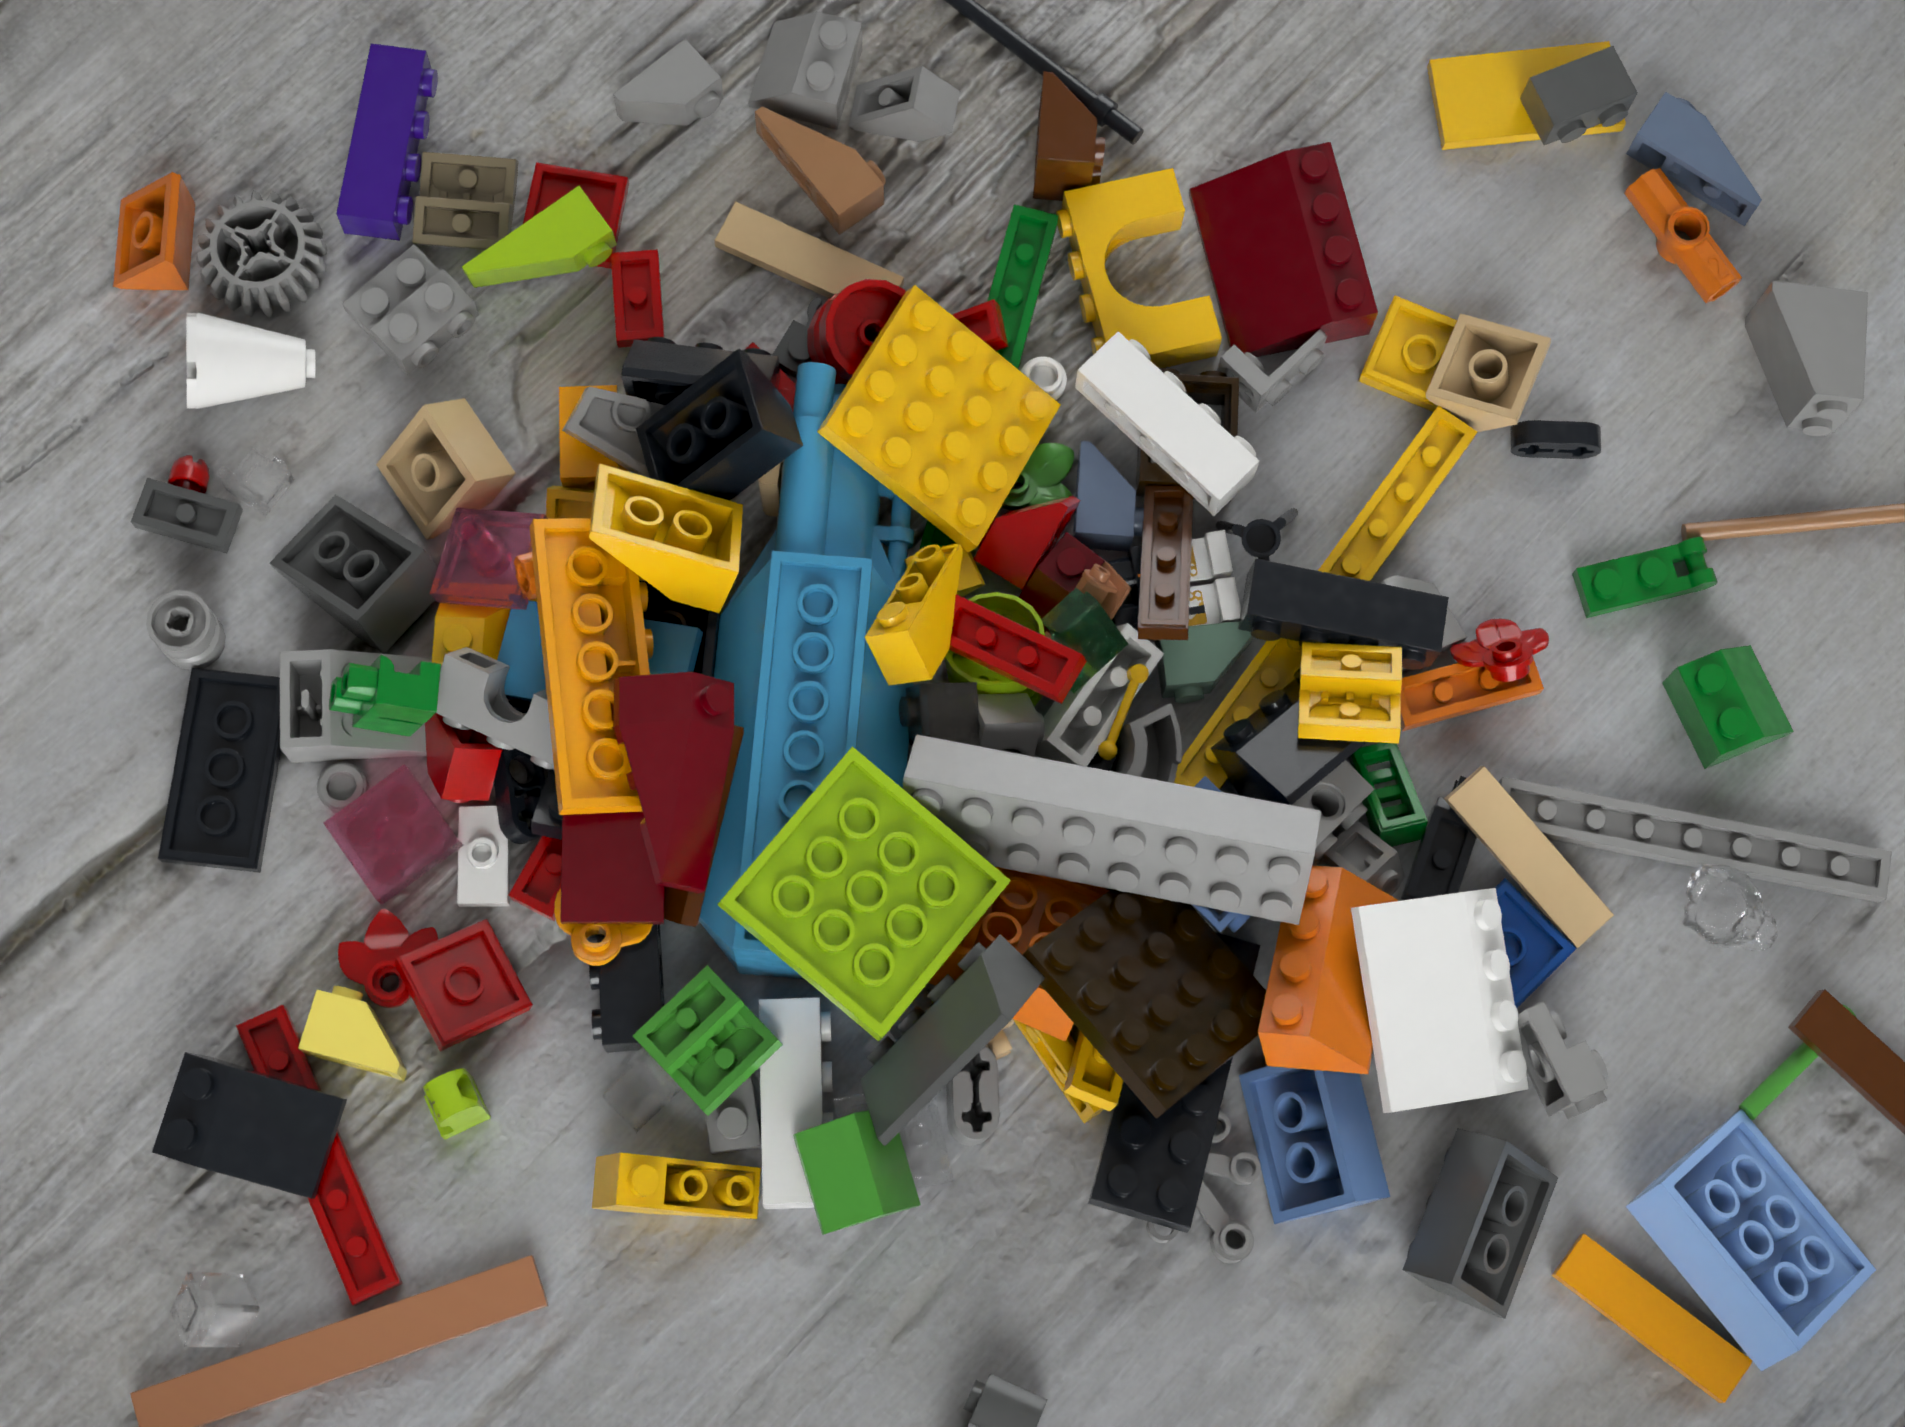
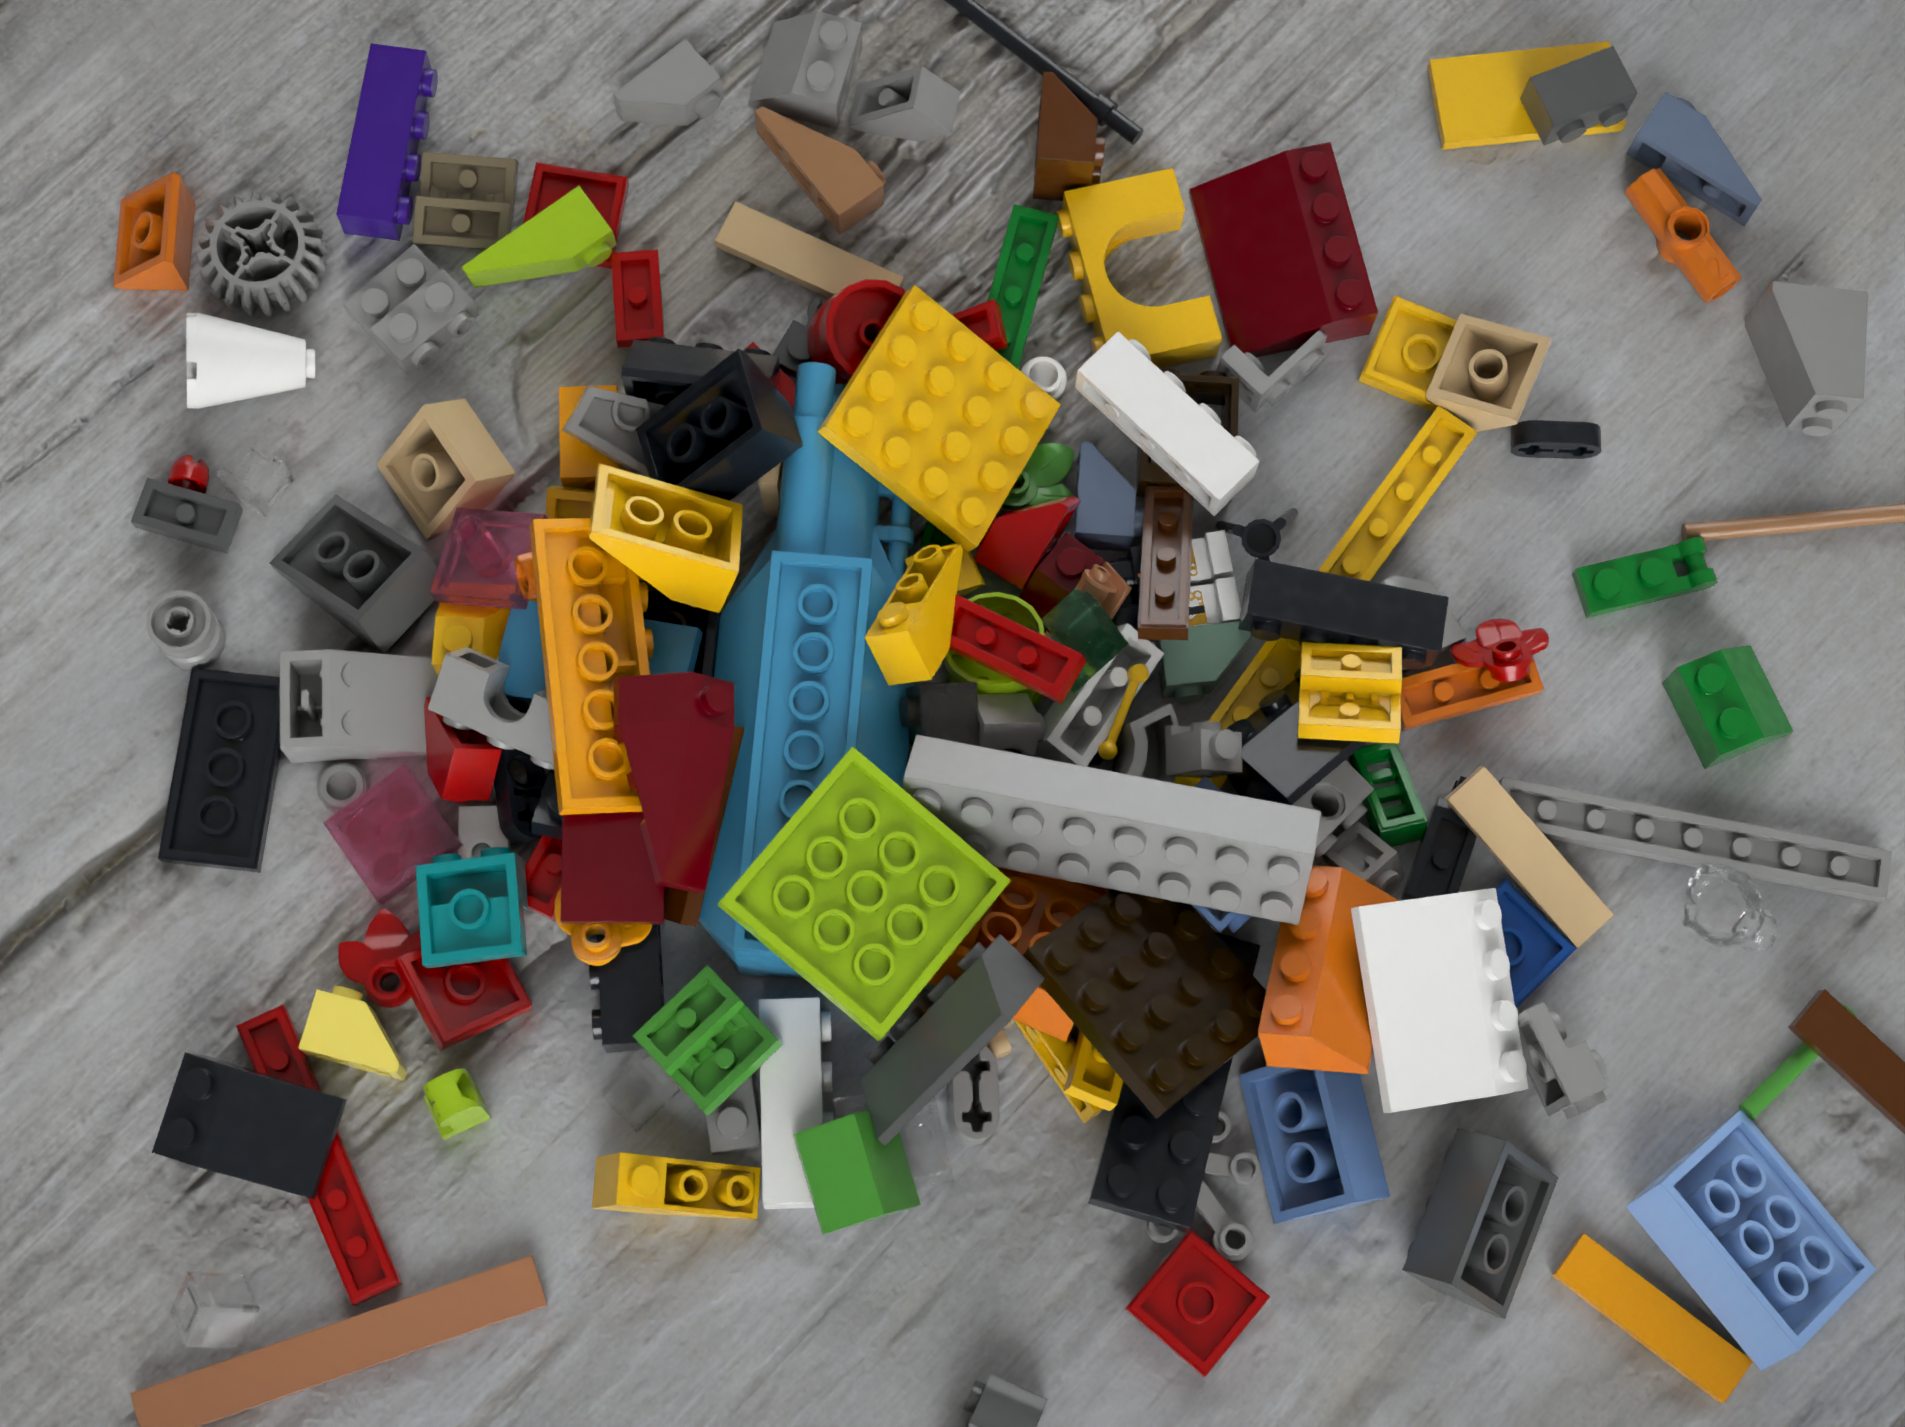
green hips [329,655,441,737] -> none
none -> teal plate [416,847,528,968]
none -> red plate [1124,1229,1270,1378]
none -> light grey brick [1165,721,1242,778]

